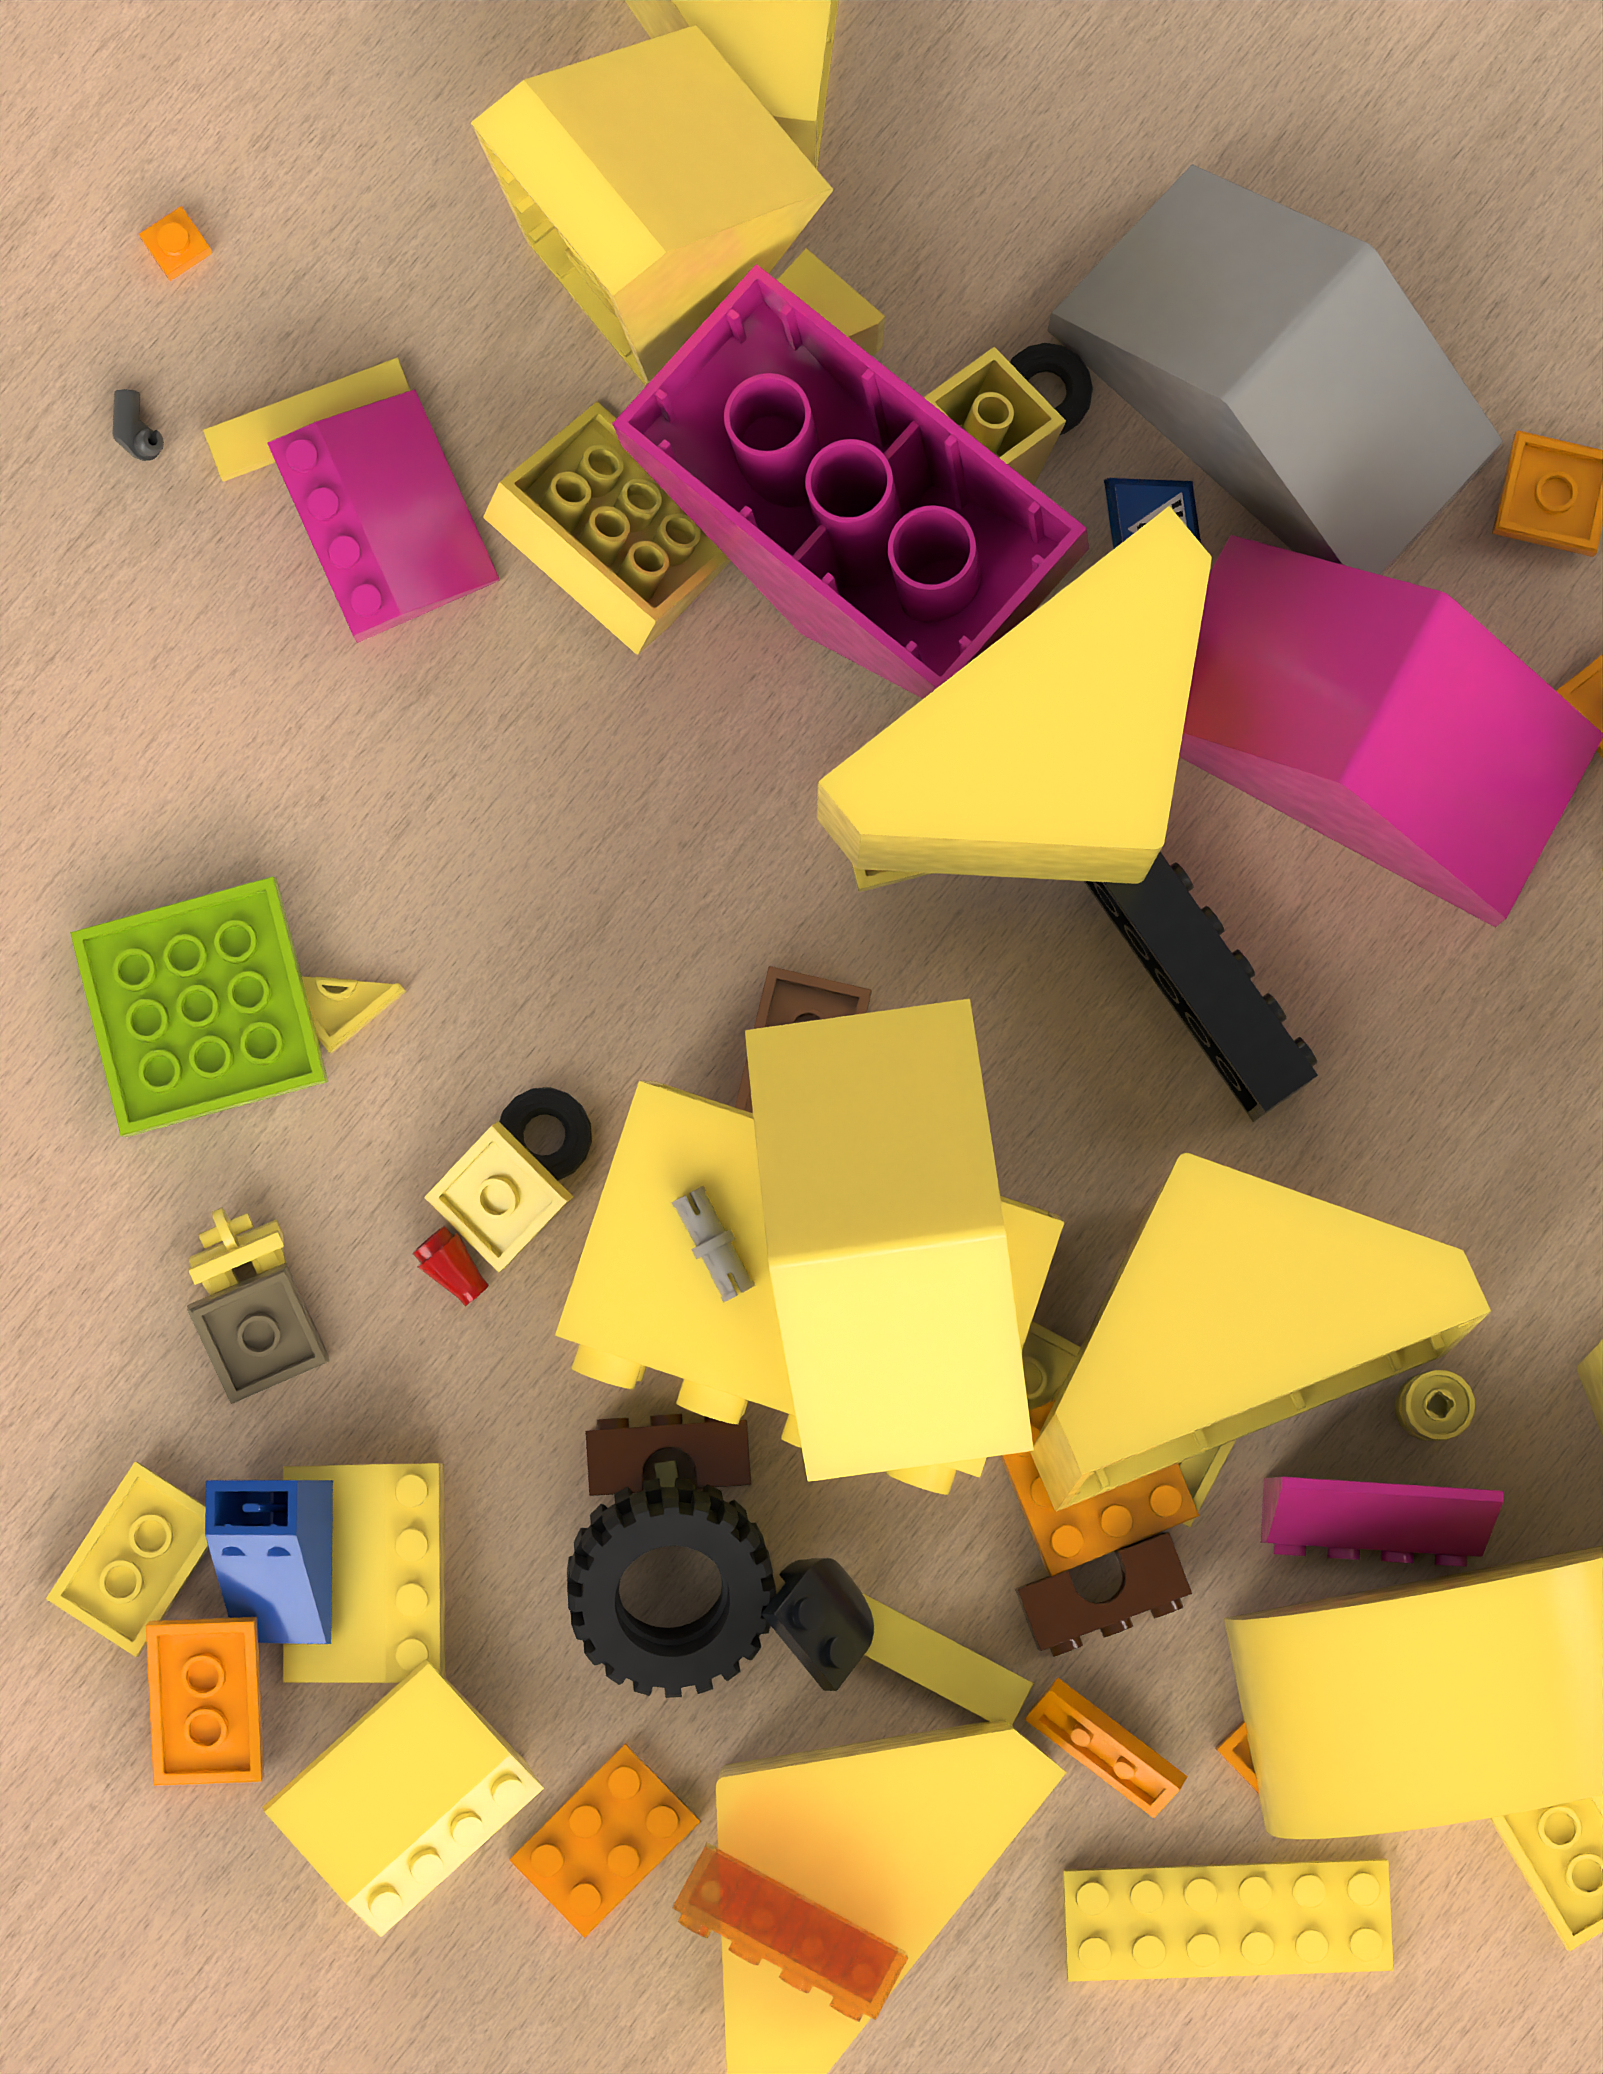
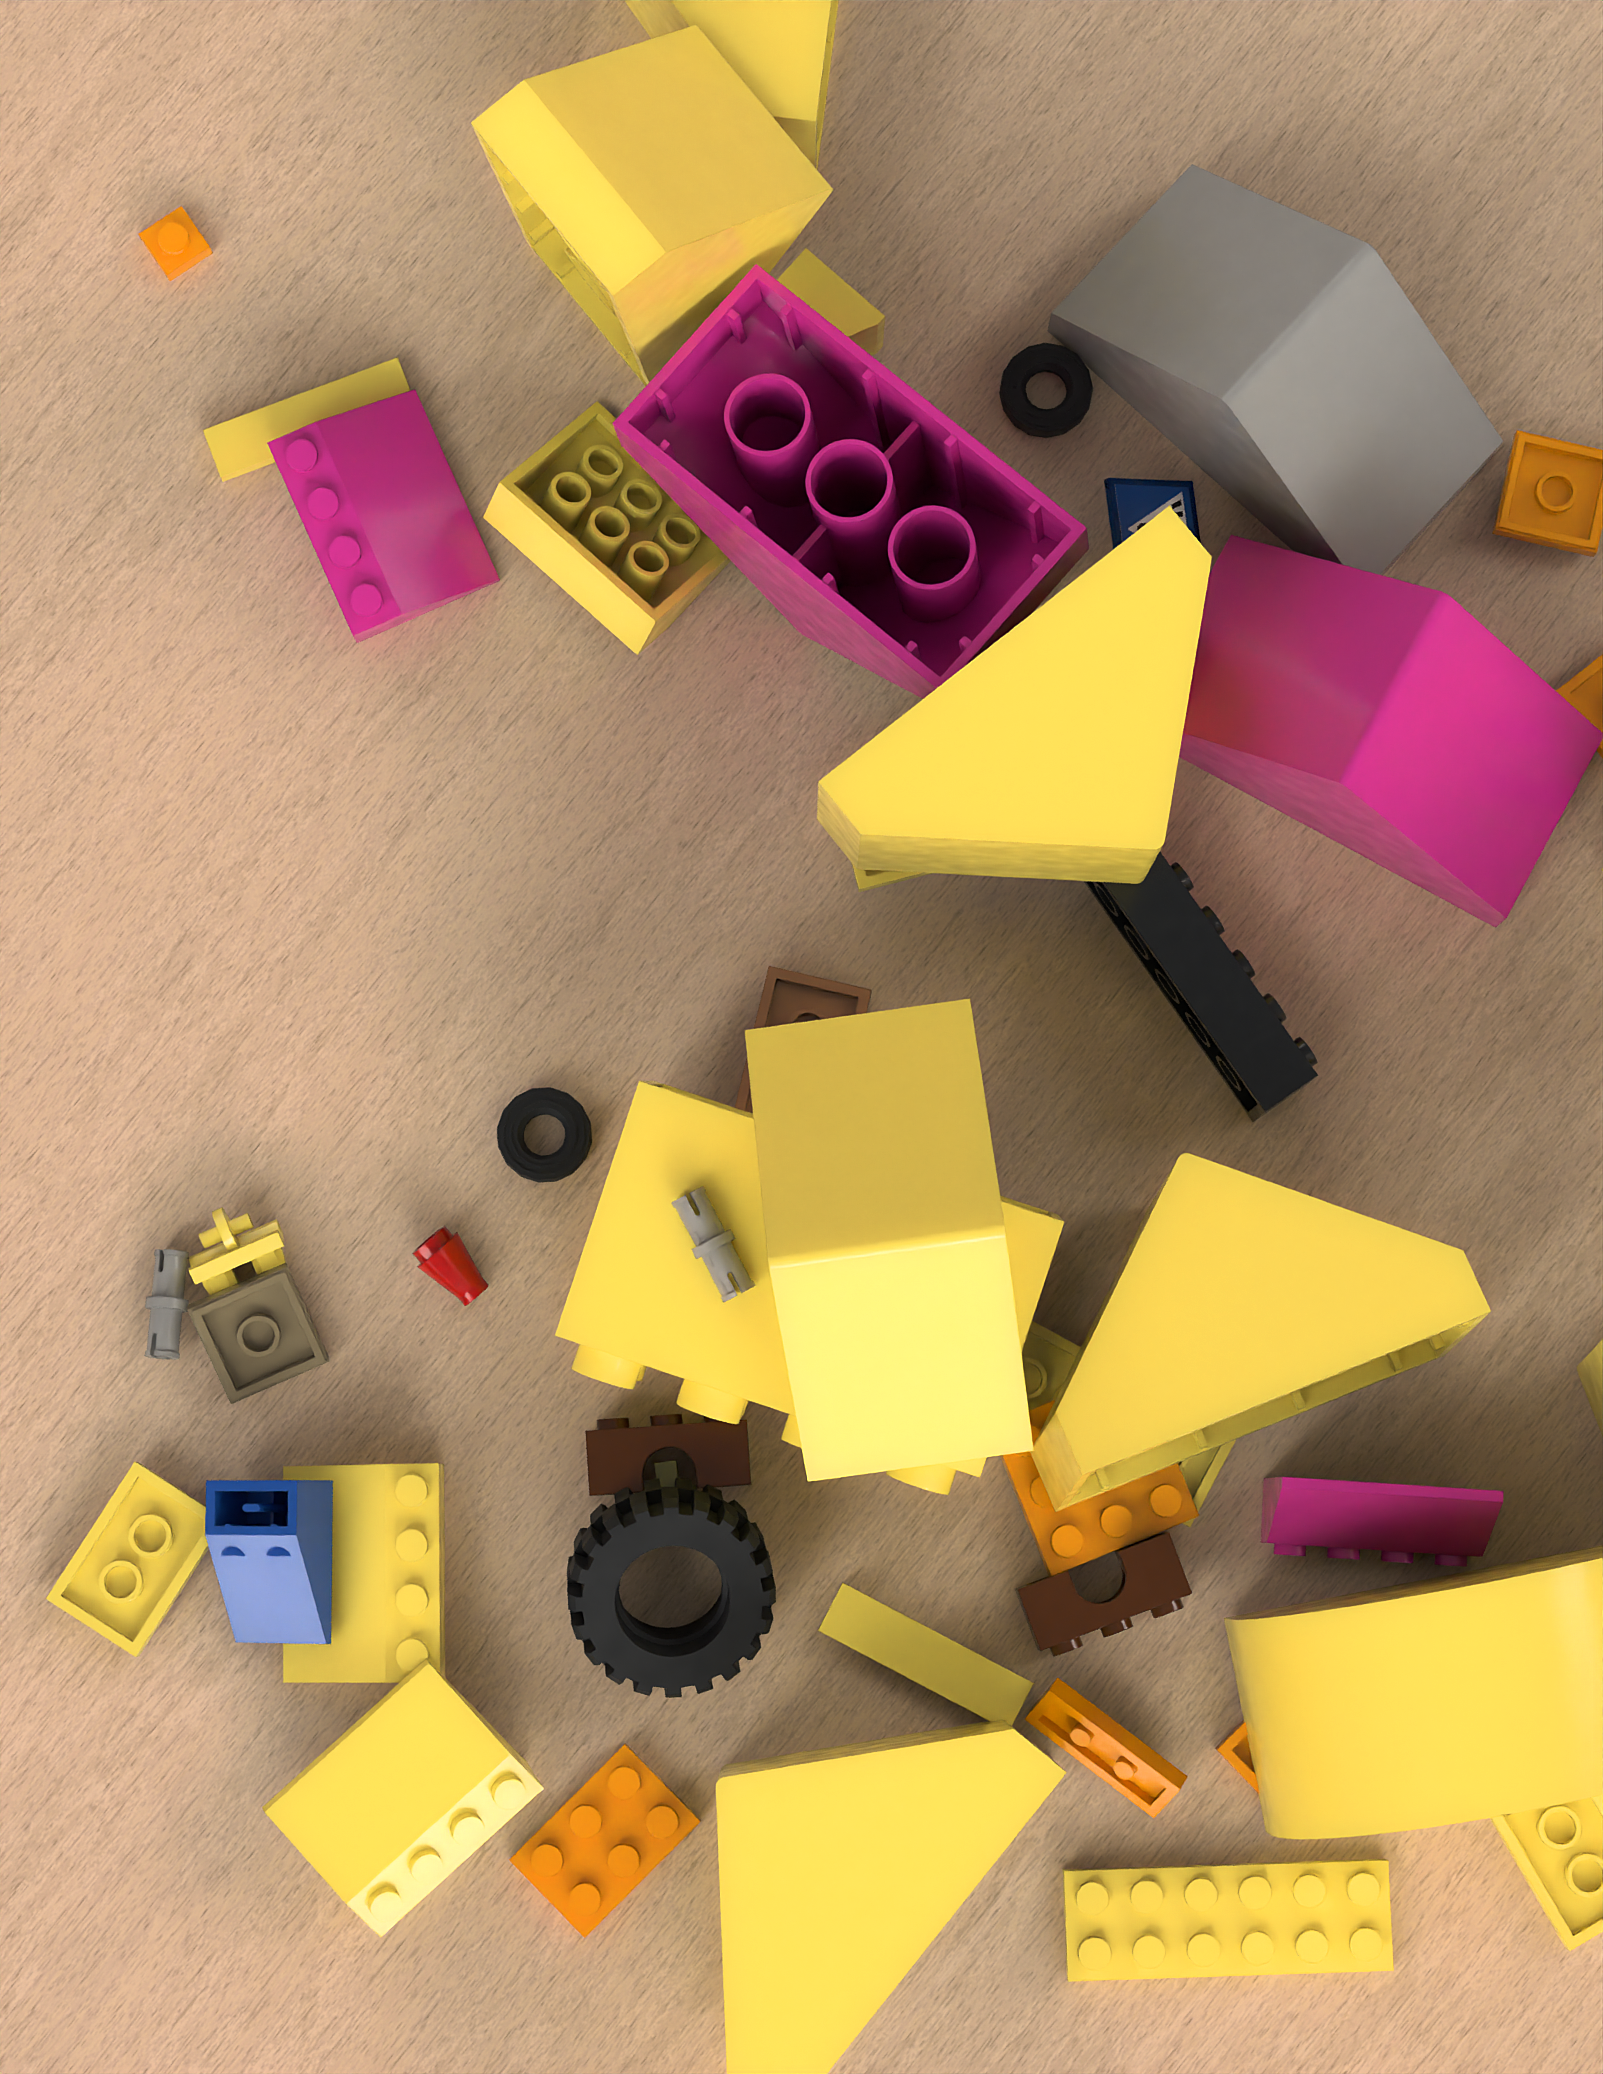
lime plate [70,876,329,1138] -> none
dark grey arm [112,389,164,461] -> none
light orange plate [146,1617,264,1786] -> none
light yellow tile [302,976,406,1054] -> none
light yellow plate [424,1121,573,1272] -> none
clear orange brick [672,1842,908,2022] -> none
black slope [761,1558,874,1691] -> none
light yellow slope [924,347,1066,485] -> none
light yellow wheel [1395,1370,1475,1441] -> none
none -> light grey pin [145,1249,189,1360]

